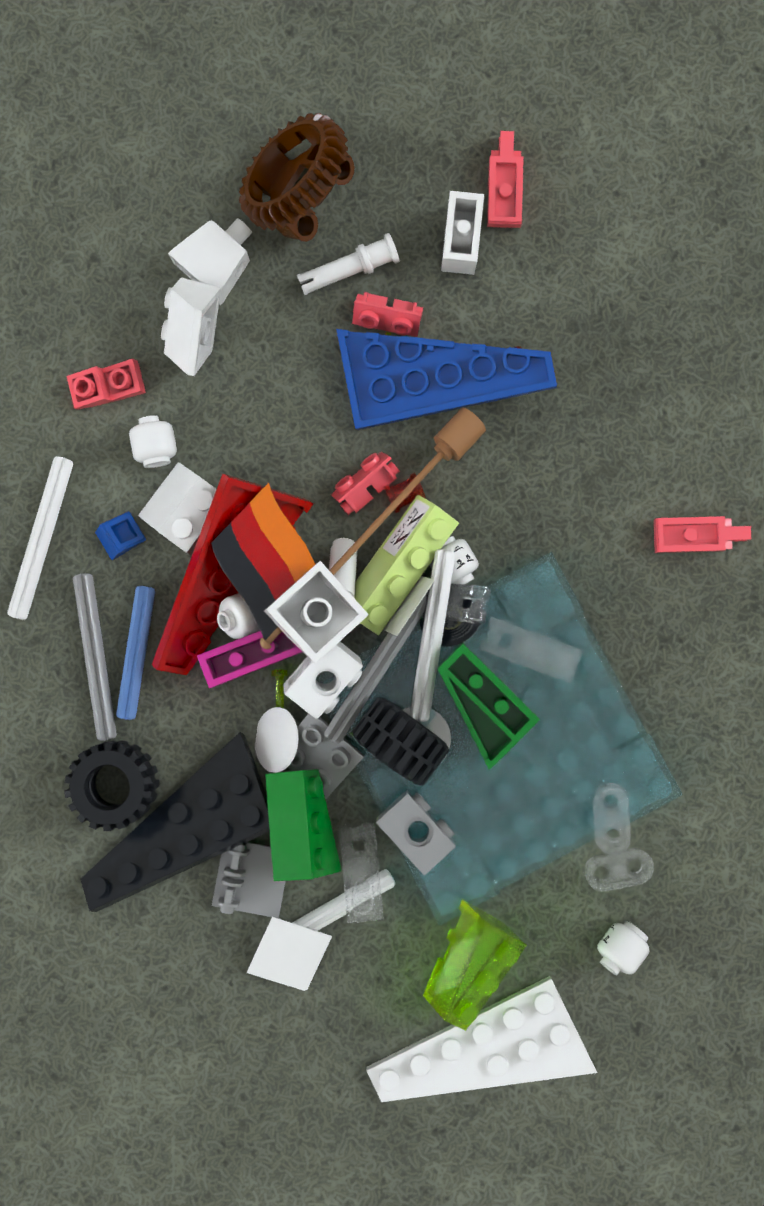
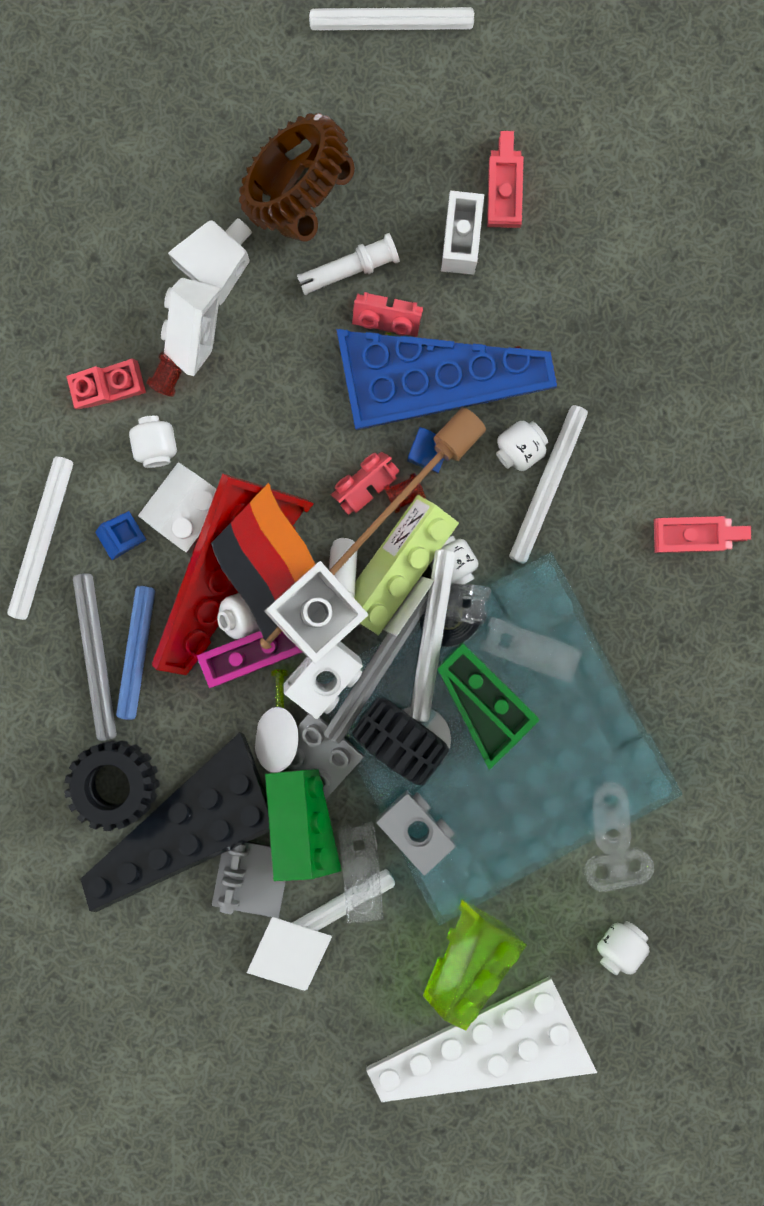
none -> clear red bush [146,352,183,397]
none -> white axle [309,7,474,30]
none -> blue slope [407,427,444,473]
none -> white head [496,421,548,471]
none -> white axle [509,405,588,564]

